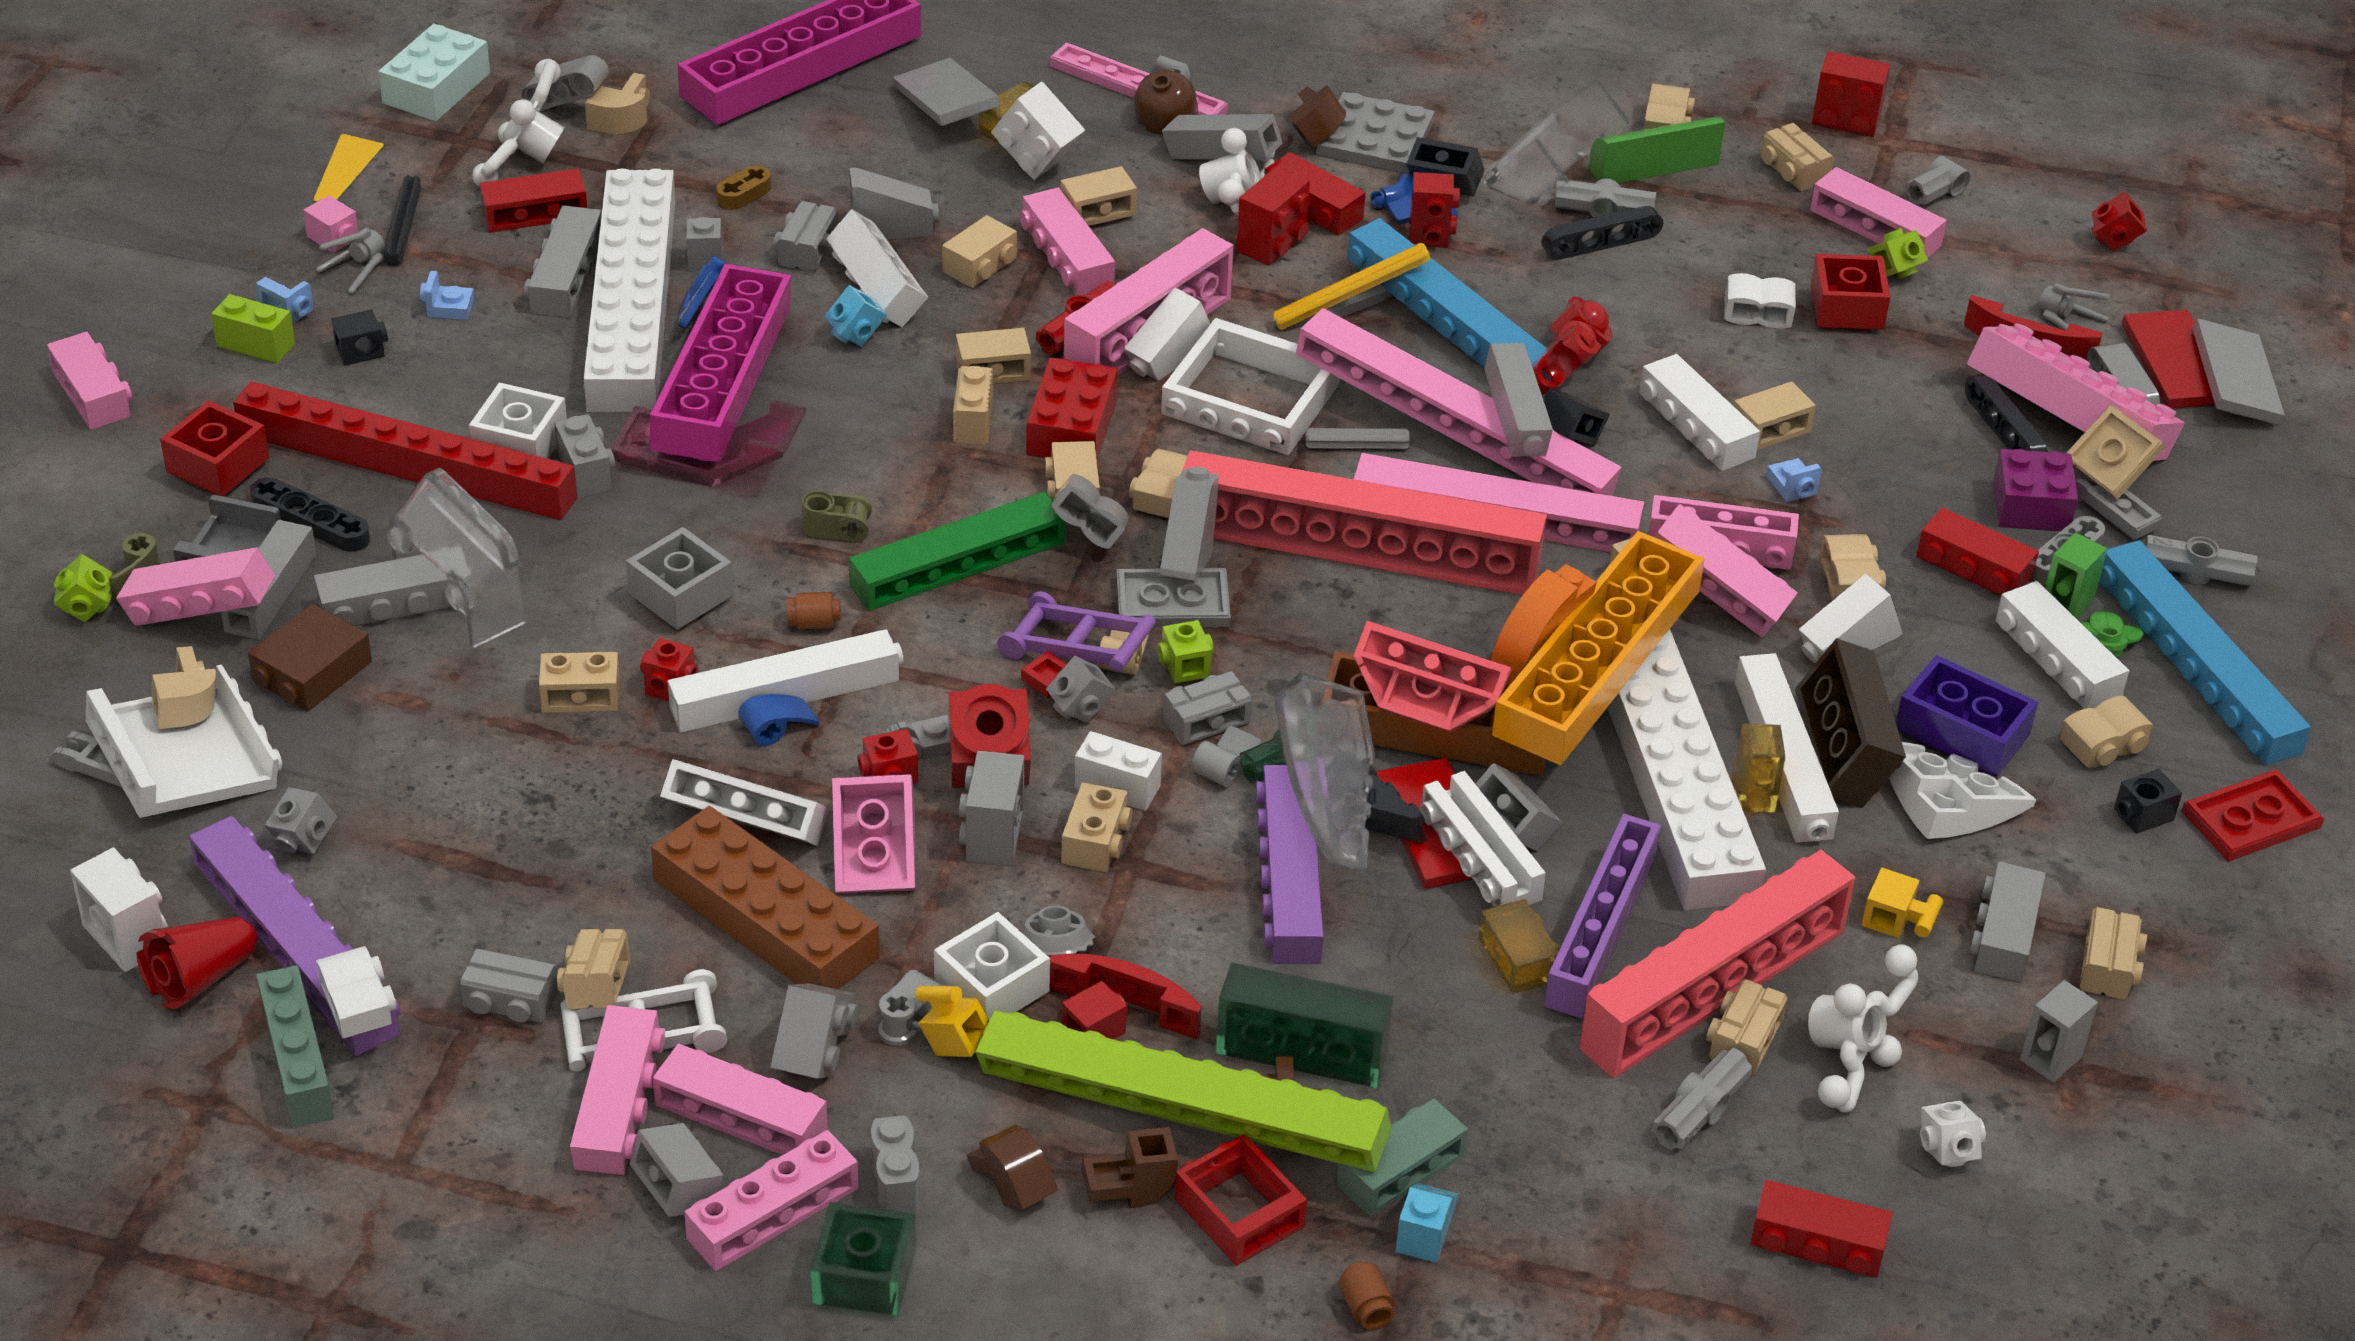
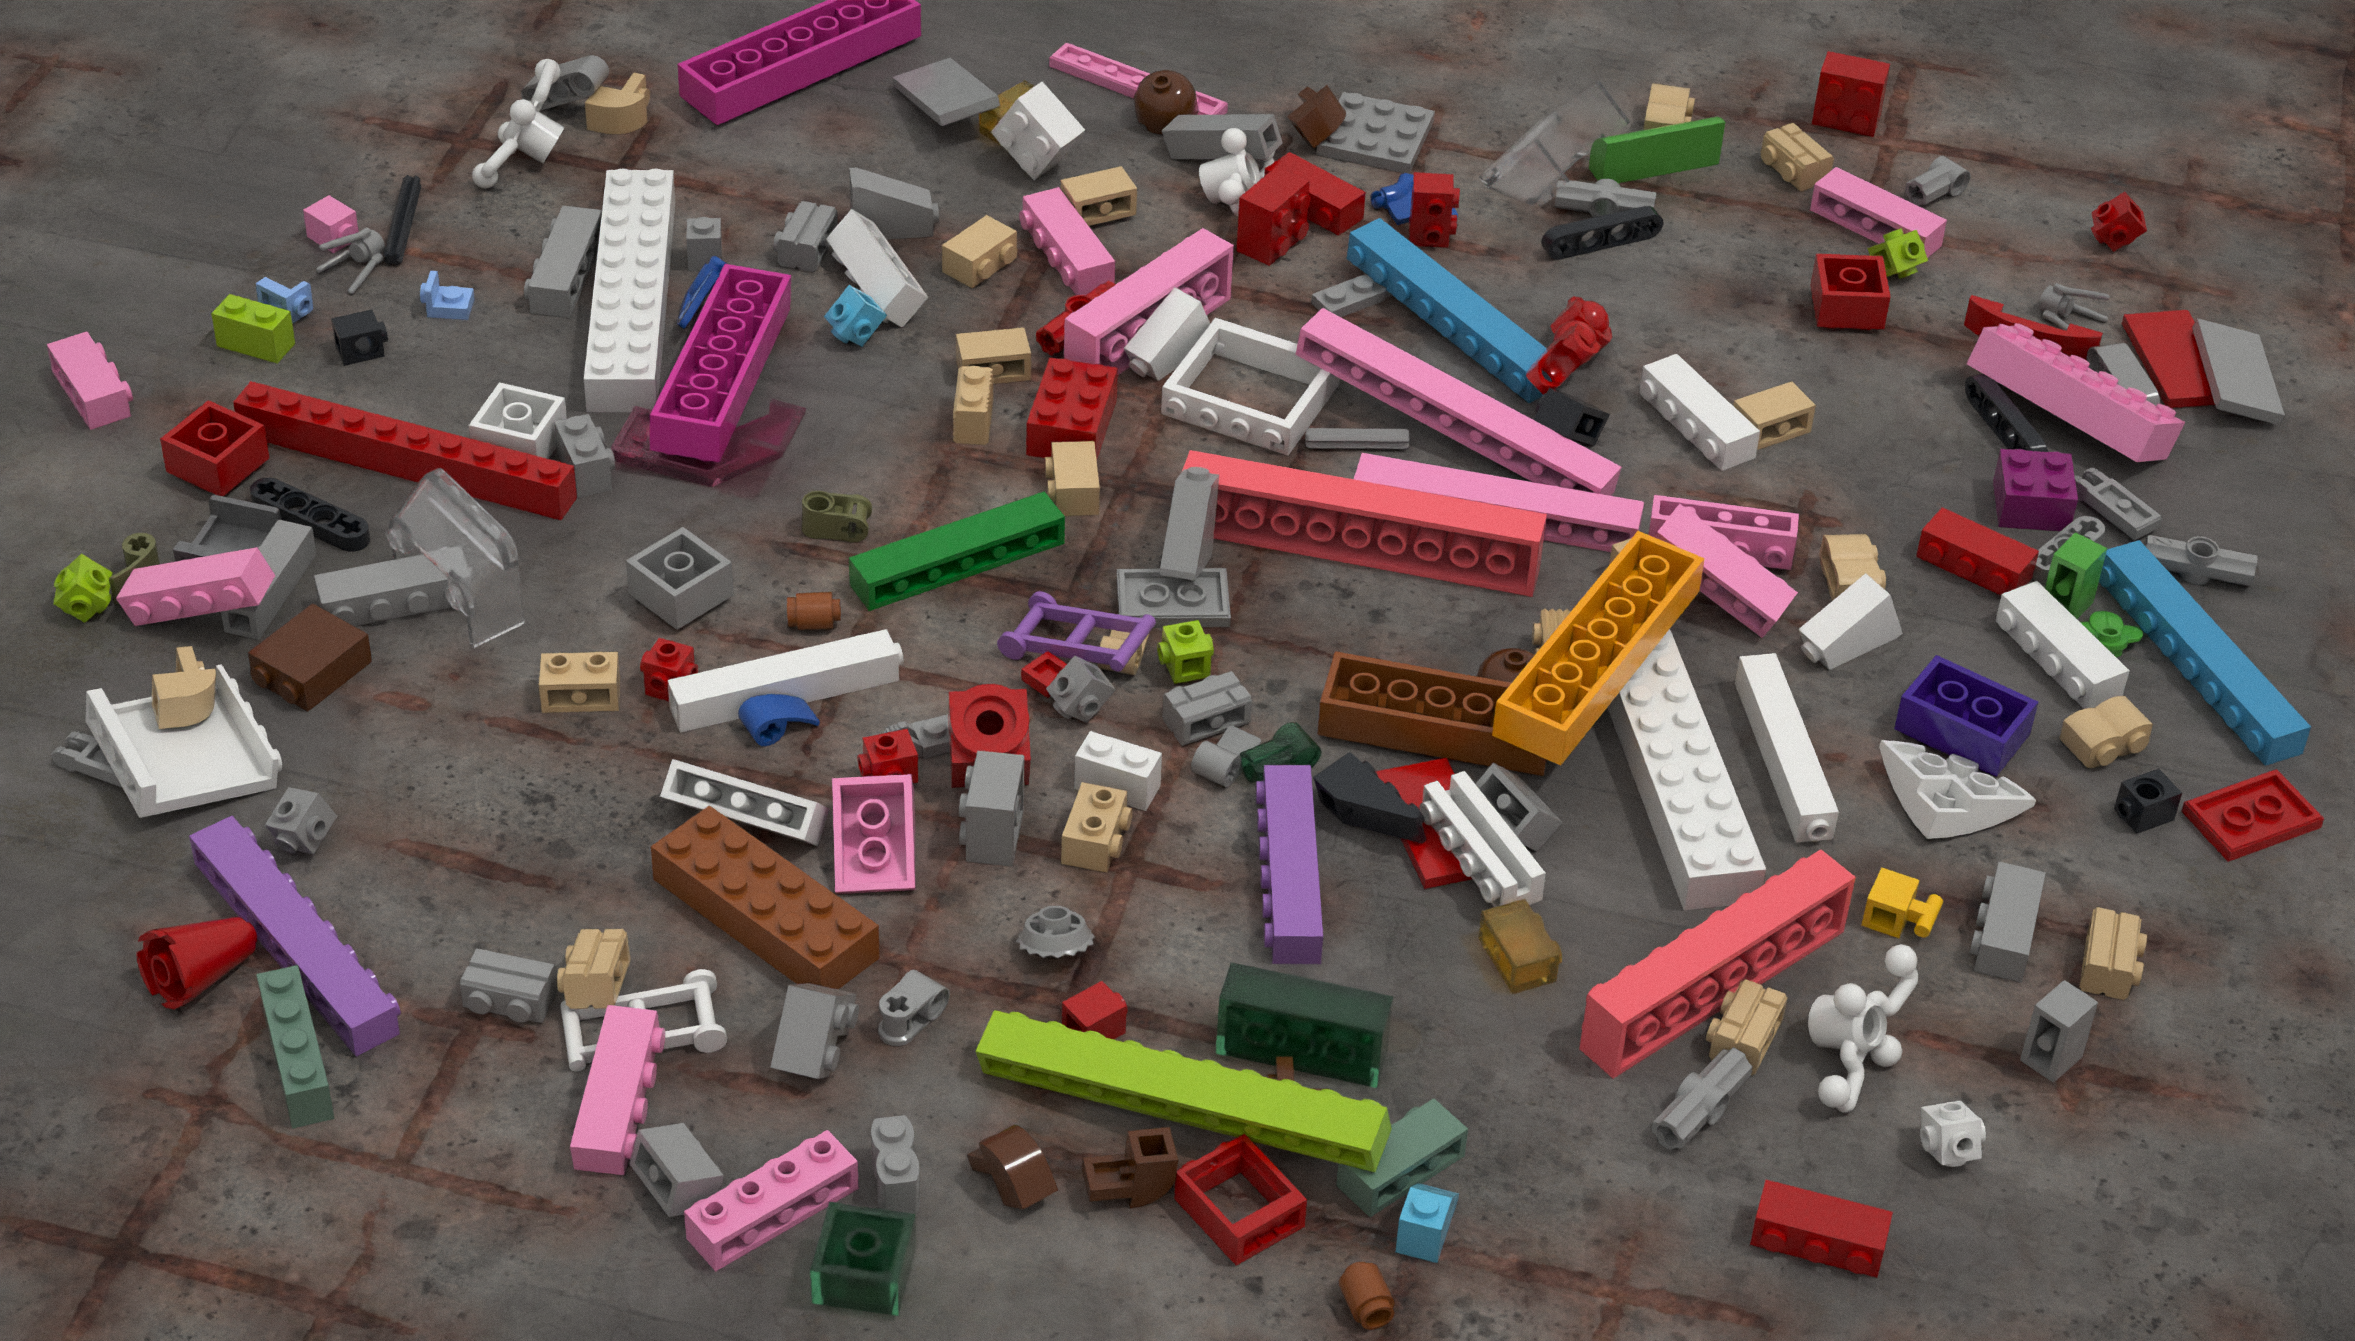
white brick [70,847,168,972] -> none
yellow sticker [313,134,384,201] -> none
white brick [316,946,396,1039] -> none
light aqua brick [378,24,490,121] -> none
red brick [480,168,587,233] -> none
bright pink brick [653,1043,828,1155] -> none
pearl gold beam [716,165,771,210] -> none
yellow brick [915,986,989,1057] -> none
white brick [934,912,1050,1020] -> none
red slope [1049,954,1202,1040] -> none
light grey brick [1051,474,1129,549] -> none
tan brick [1129,448,1188,518] -> none
light grey arm [1155,55,1191,81] -> none
yellow axle [1272,243,1430,330] -> none
clear wedge [1274,671,1375,873] -> none
coral wedge [1353,621,1512,732] -> none
black brick [1406,137,1485,197] -> none
light grey brick [1484,343,1553,457] -> none
orange arch [1491,564,1597,686] -> none
medium lavender brick [1544,813,1661,1019] -> none
white brick [1724,273,1796,329] -> none
clear yellow brick [1732,724,1786,812] -> none
light blue bracket [1766,458,1822,502] -> none
dark brown brick [1795,638,1906,808] -> none
tan tile [2067,405,2166,500] -> none

